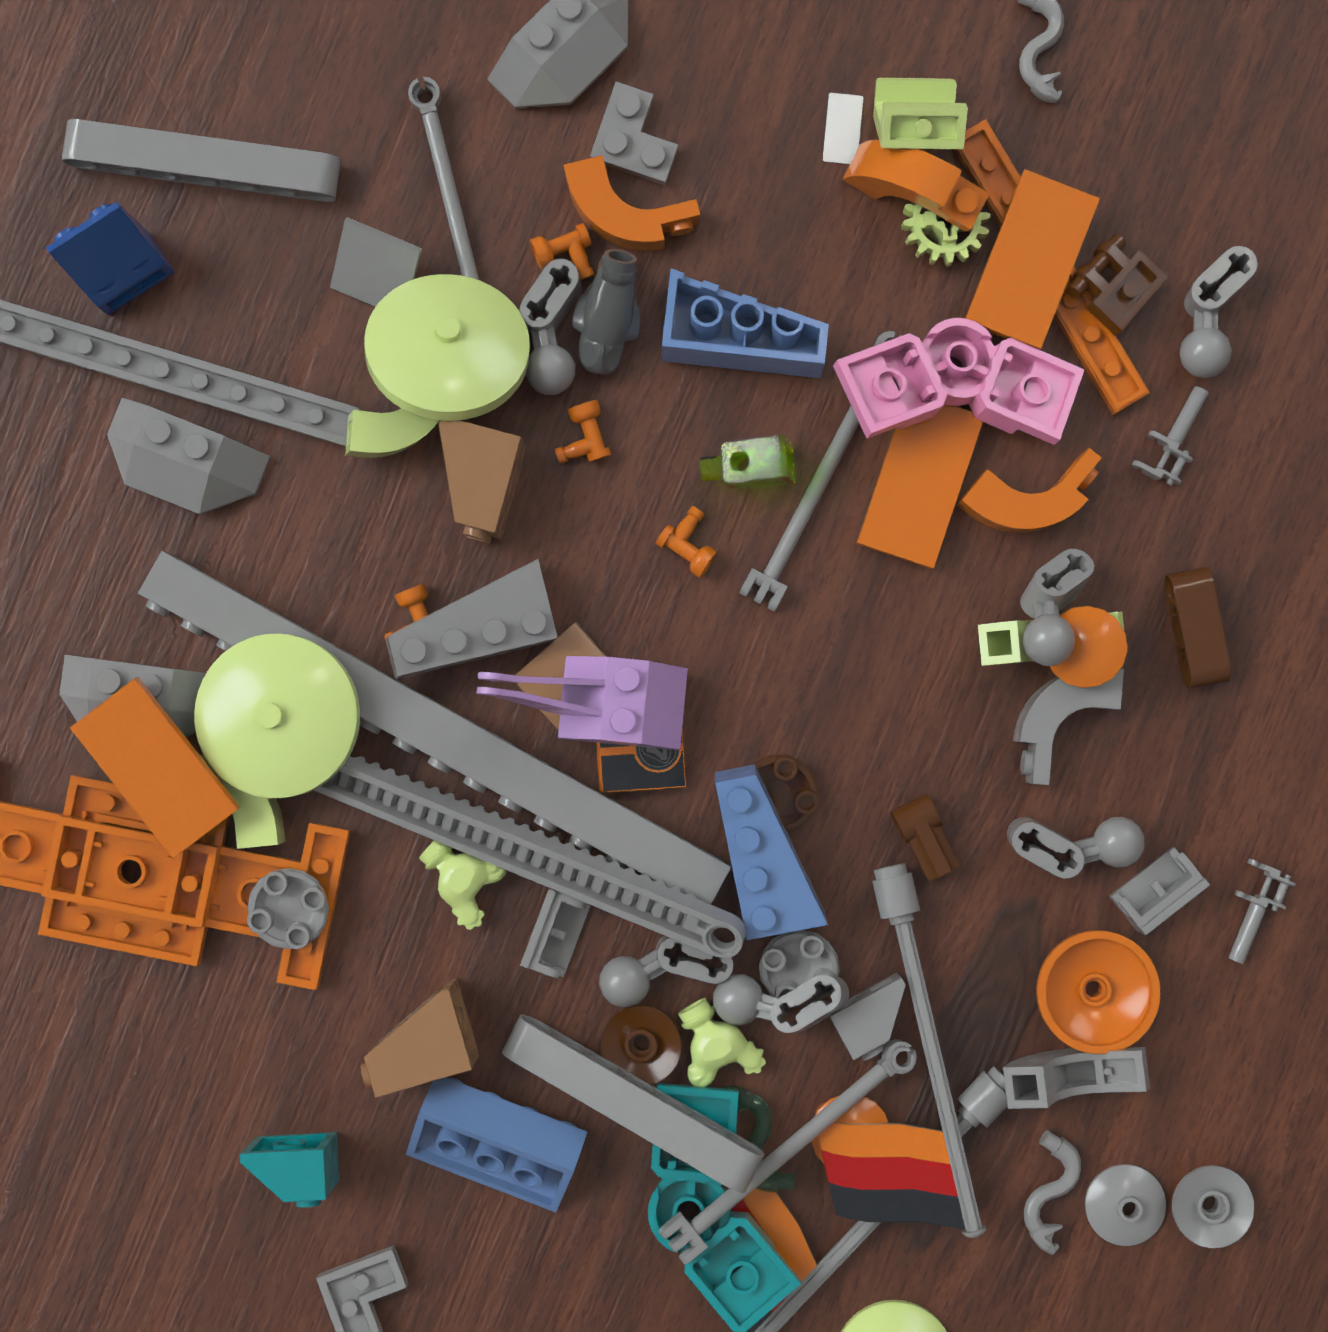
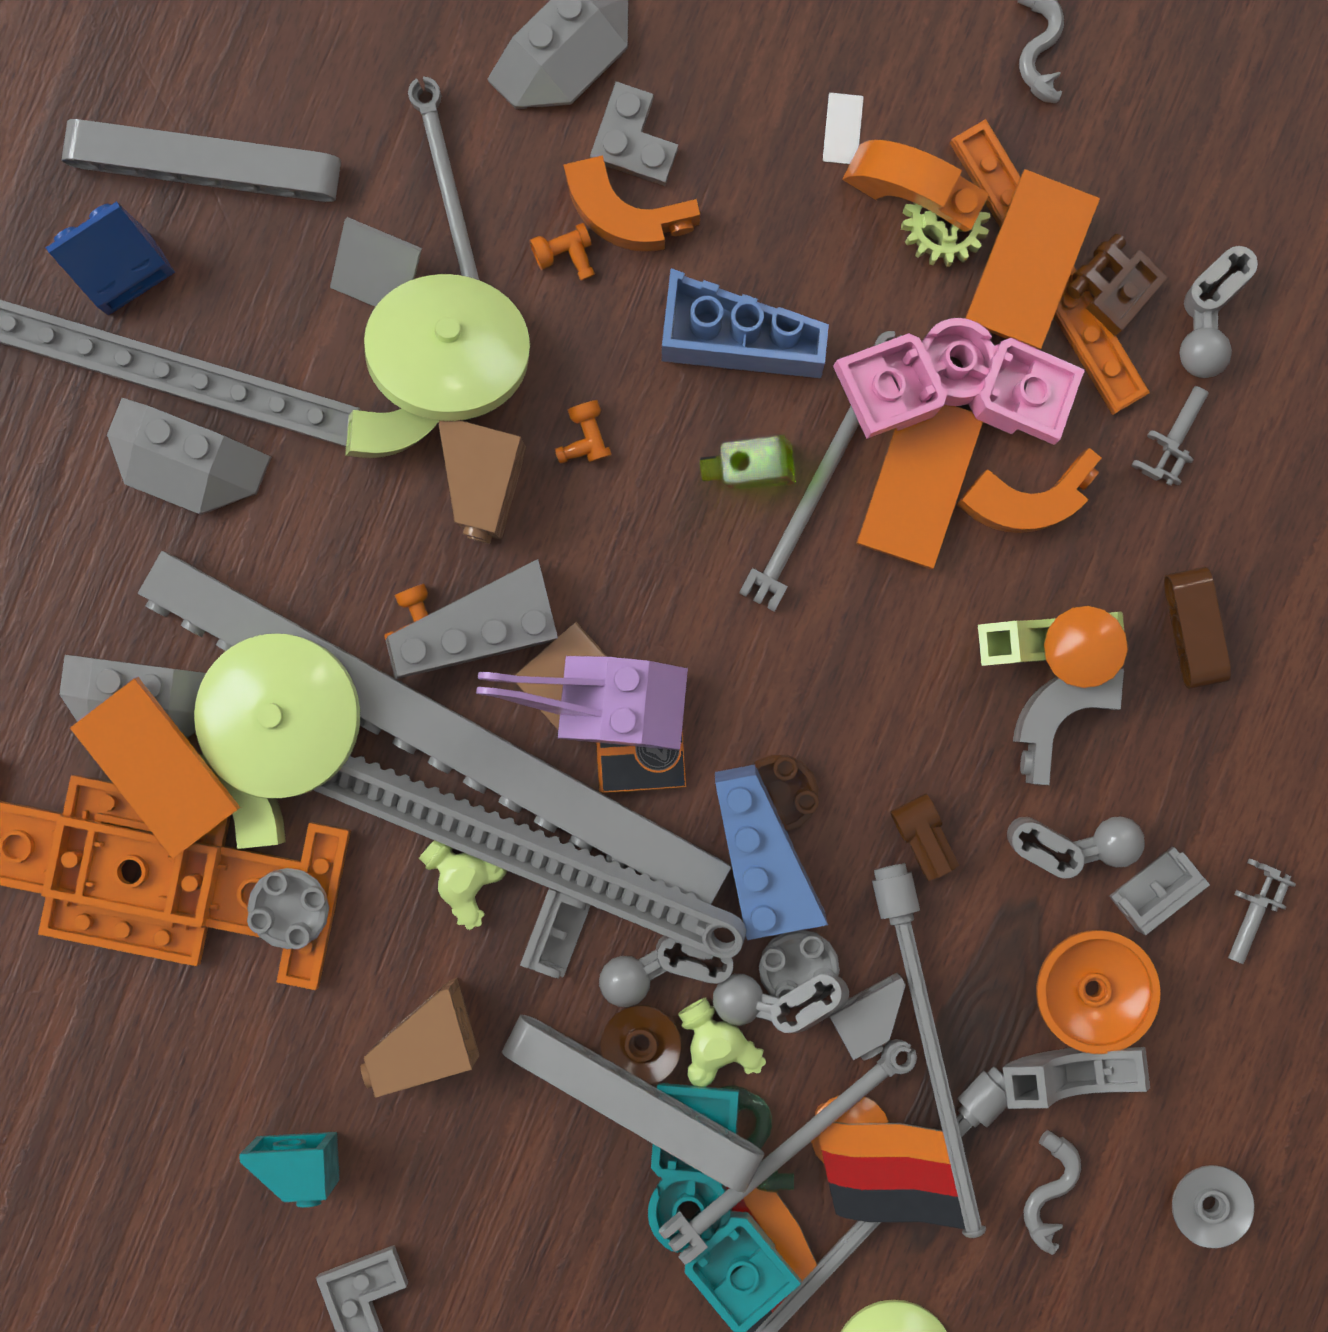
medium blue slope [406,1077,588,1212] -> none
light grey beam [520,259,582,395] -> none
dark grey animal [572,249,640,375] -> none
orange piece [656,506,718,578] -> none
yellowish green panel [873,78,968,149] -> none
light grey beam [1020,549,1095,666] -> none
light grey dish [1085,1164,1166,1246] -> none

